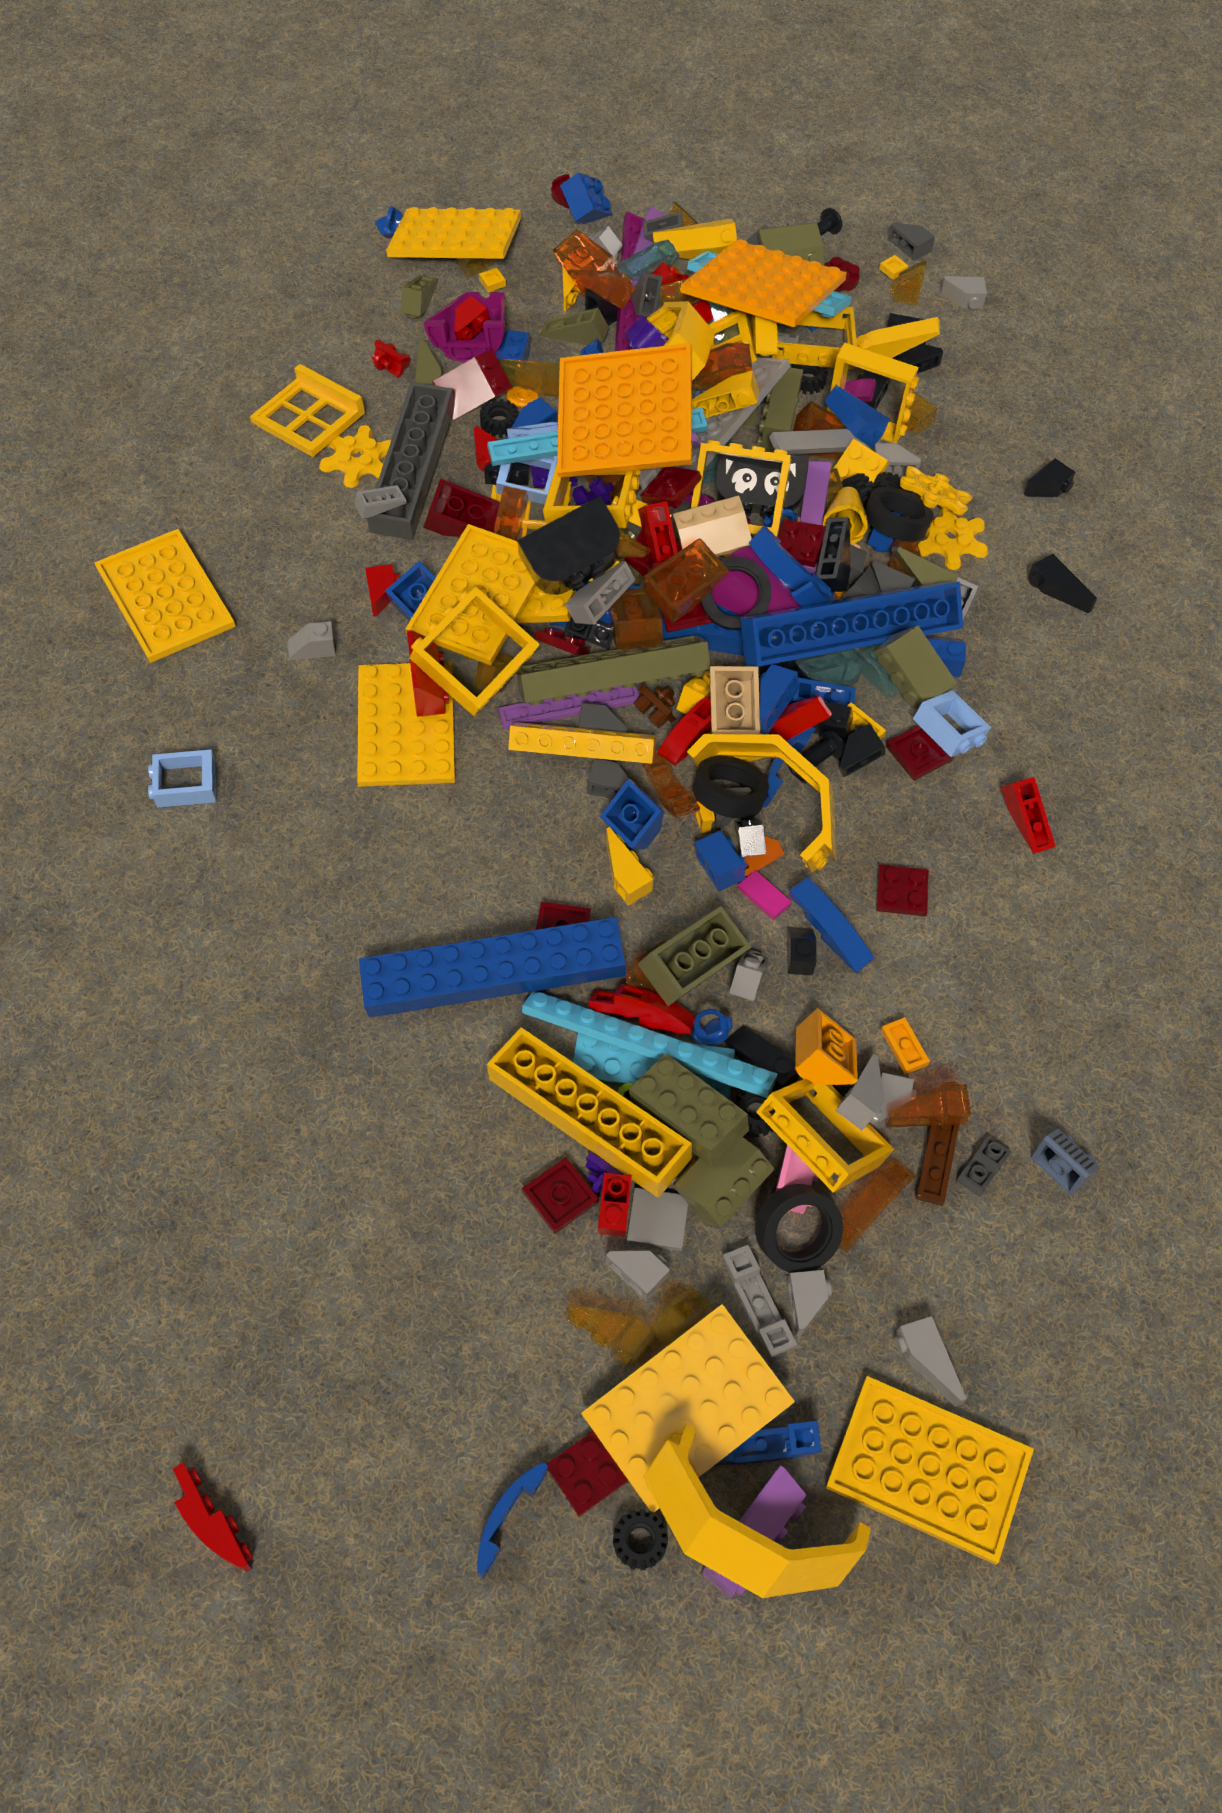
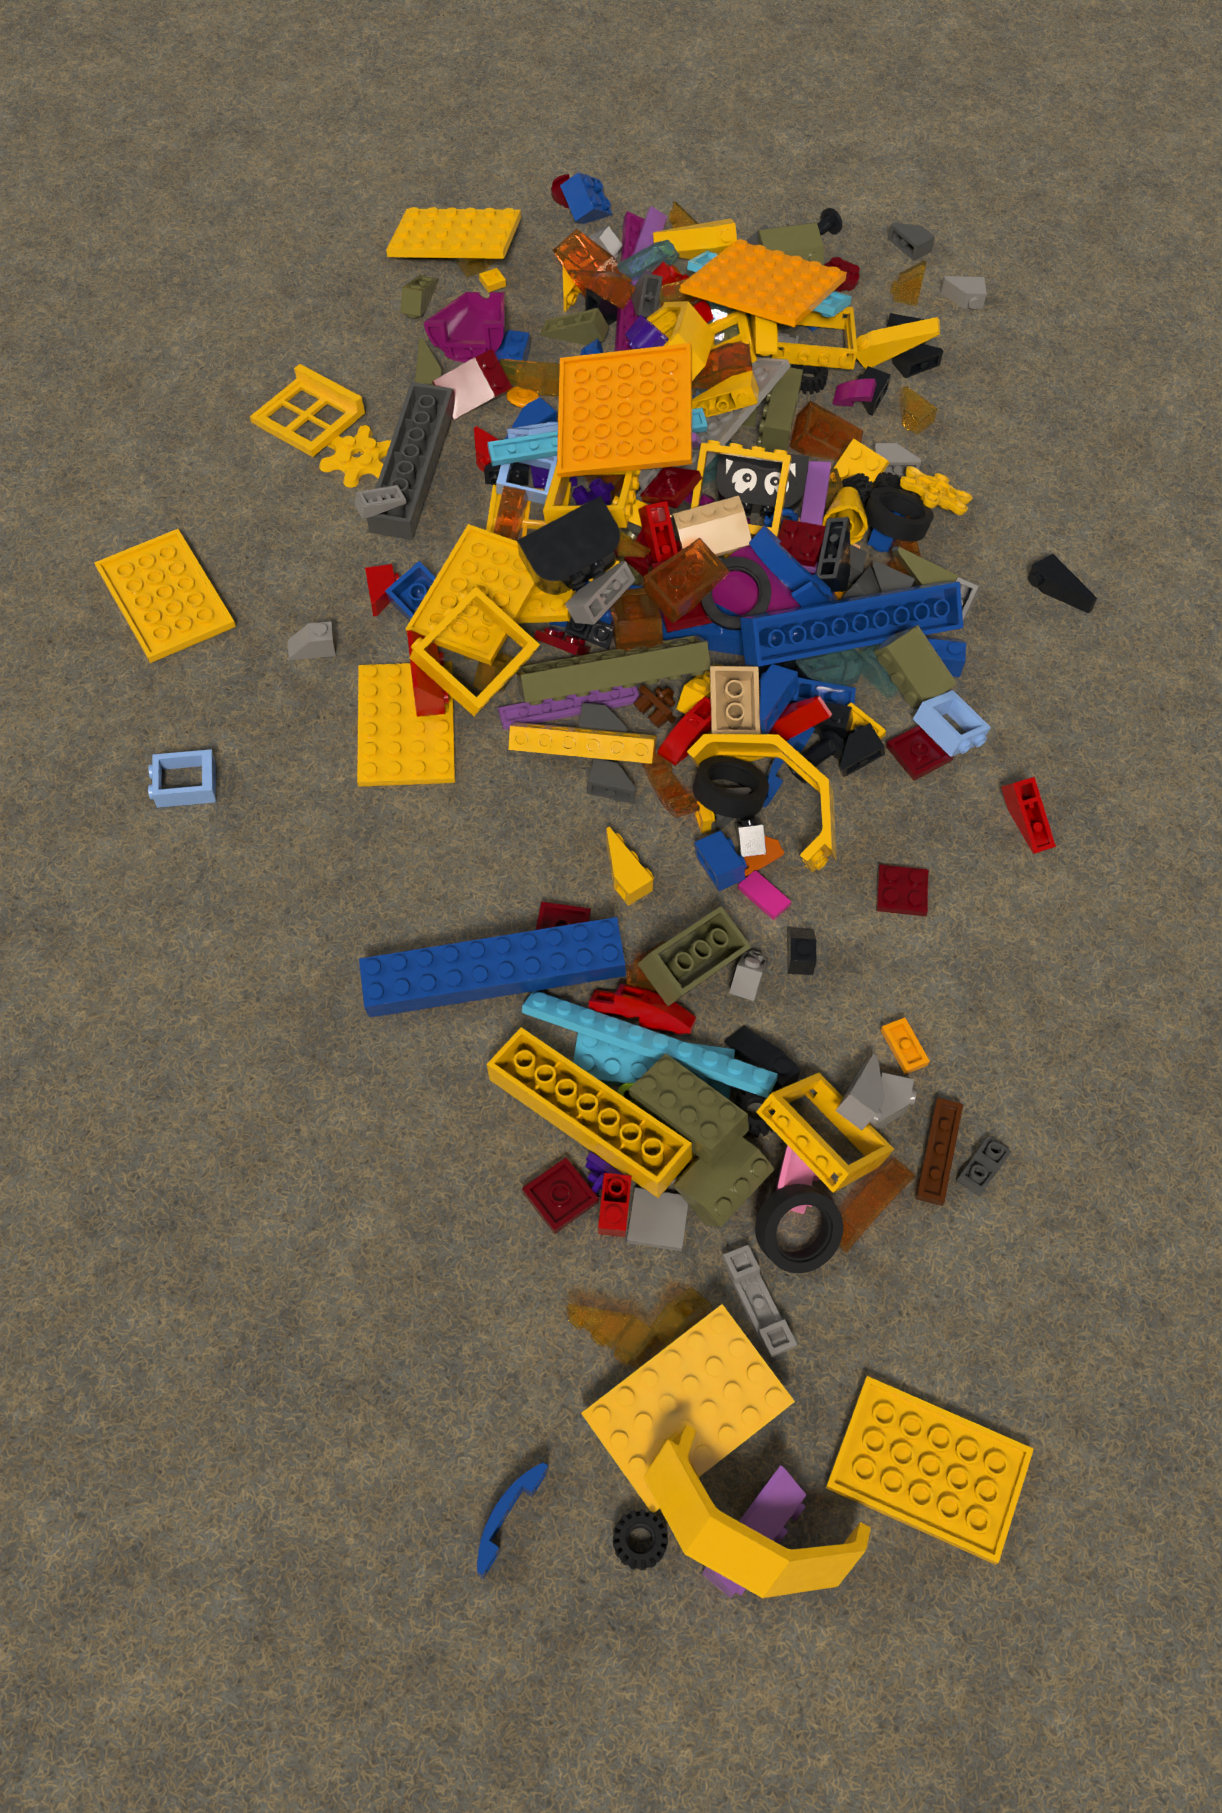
red slope [173,1462,253,1572] -> none
red hips [372,339,410,378] -> none
blue piece [375,206,402,237] -> none
dark red slope [423,478,503,537] -> none
red slope [454,296,490,340] -> none
black tyre [480,399,518,438] -> none
dark red plate [546,1431,628,1517] -> none
blue slope [599,779,664,849] -> none
light grey slope [605,1251,670,1301] -> none
dark grey slope [643,211,683,242] -> none
blue piece [691,1009,733,1046] -> none
blue slope [715,1421,822,1465] -> none
light grey tile [769,429,881,454] -> none
light grey slope [787,1270,832,1336] -> none
blue slope [789,877,875,973] -> none
light orange slope [795,1008,858,1085] -> none
blue slope [824,385,890,448] -> none
yellow window [825,342,919,443] -> none
yellow plate [879,255,908,280] -> none
clear orange slope [885,1082,971,1127] -> none
light grey slope [894,1316,966,1407] -> none
yellow plate [915,508,988,570] -> none
black slope [1024,458,1076,497] -> none
sand blue slope [1031,1129,1100,1196] -> none

